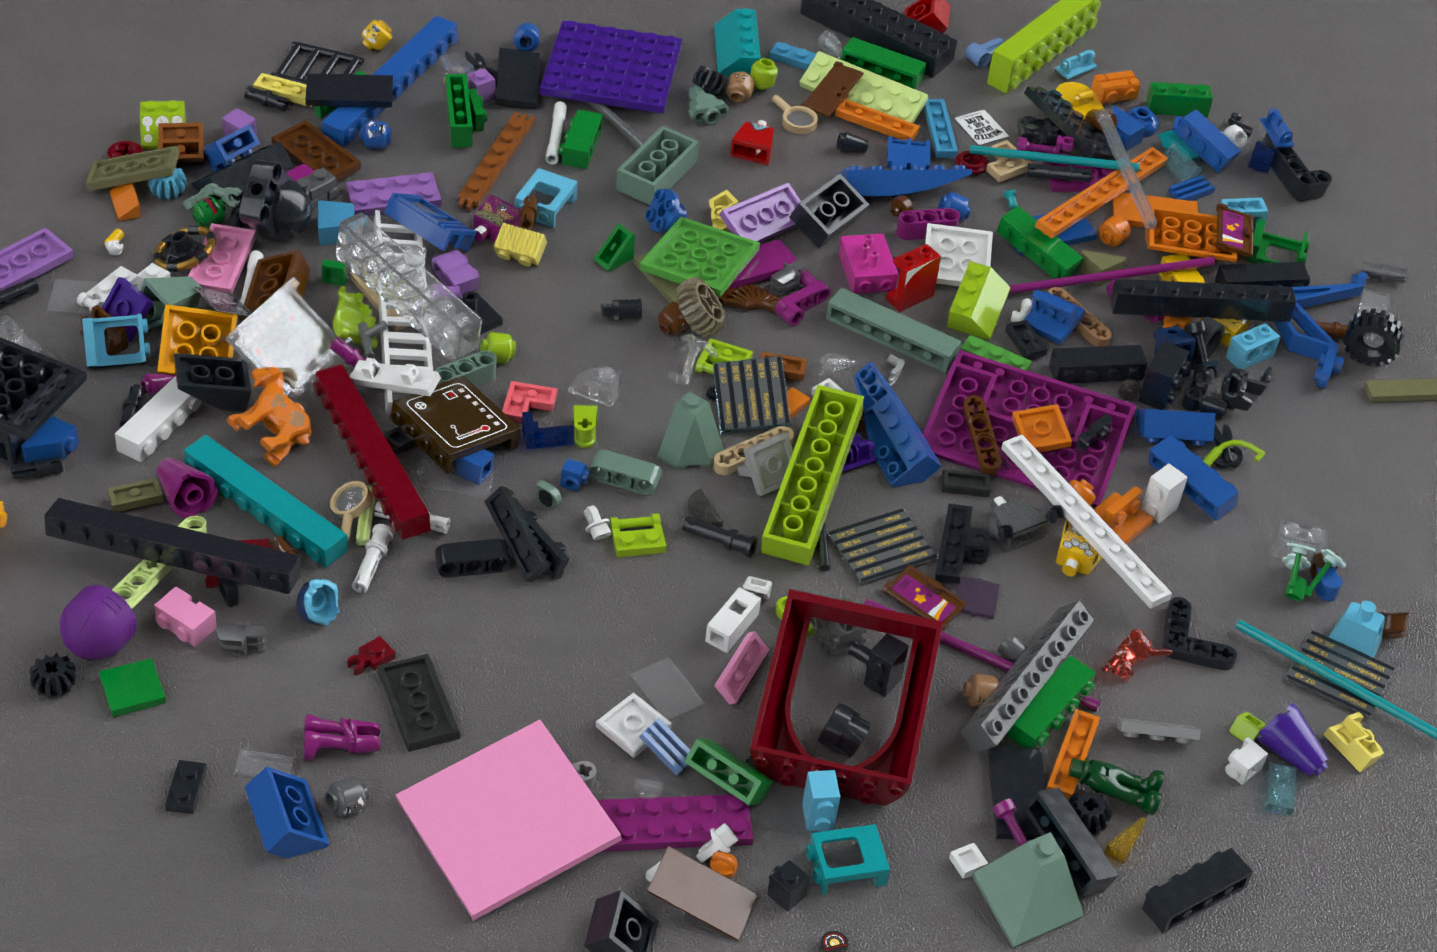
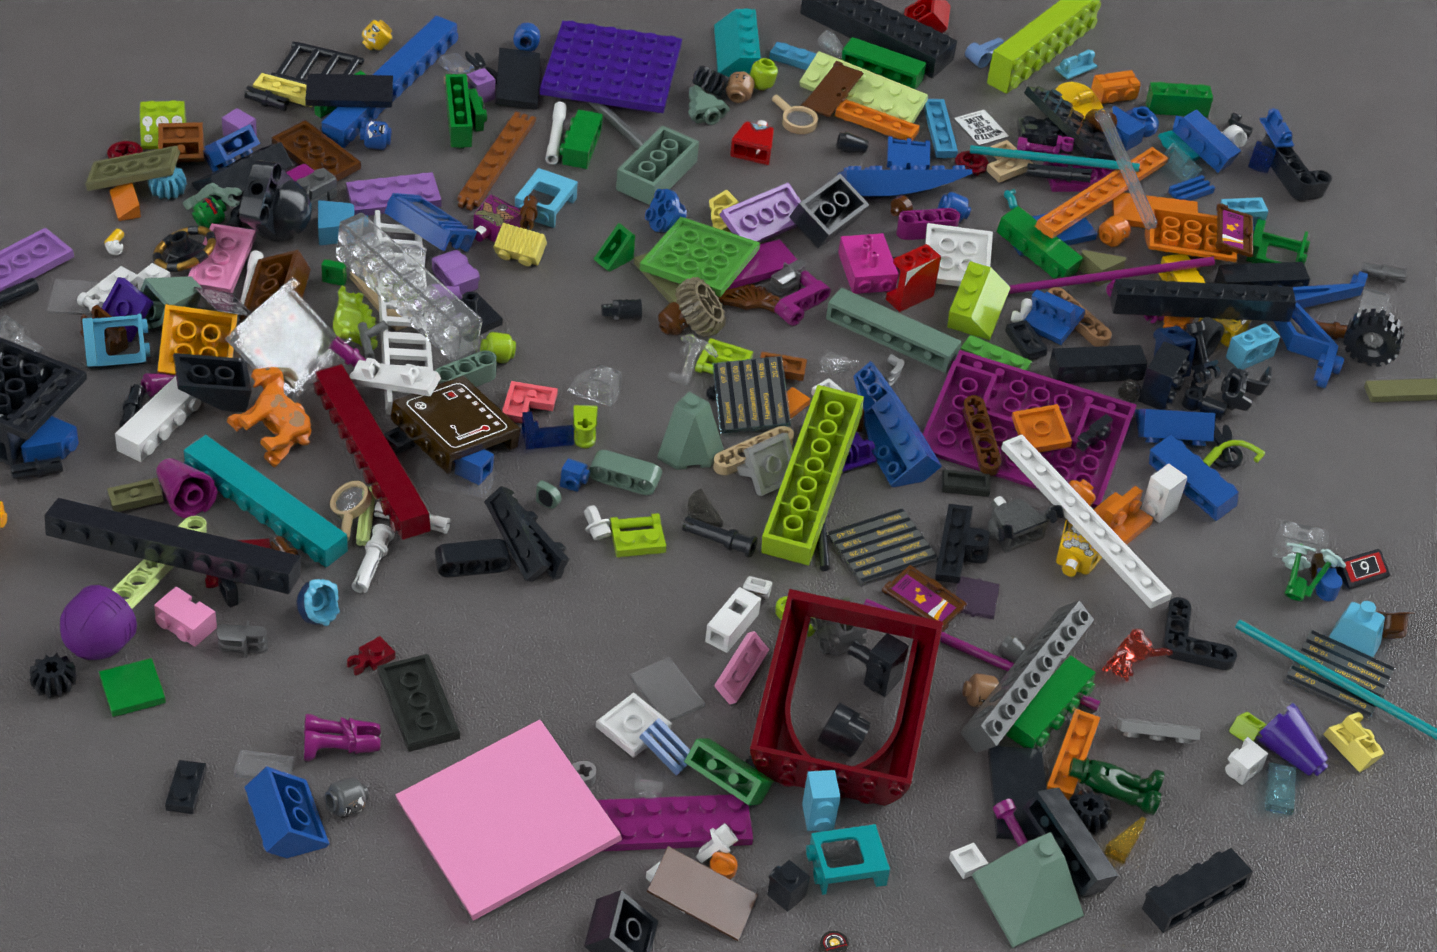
none -> slope [1336,549,1390,589]

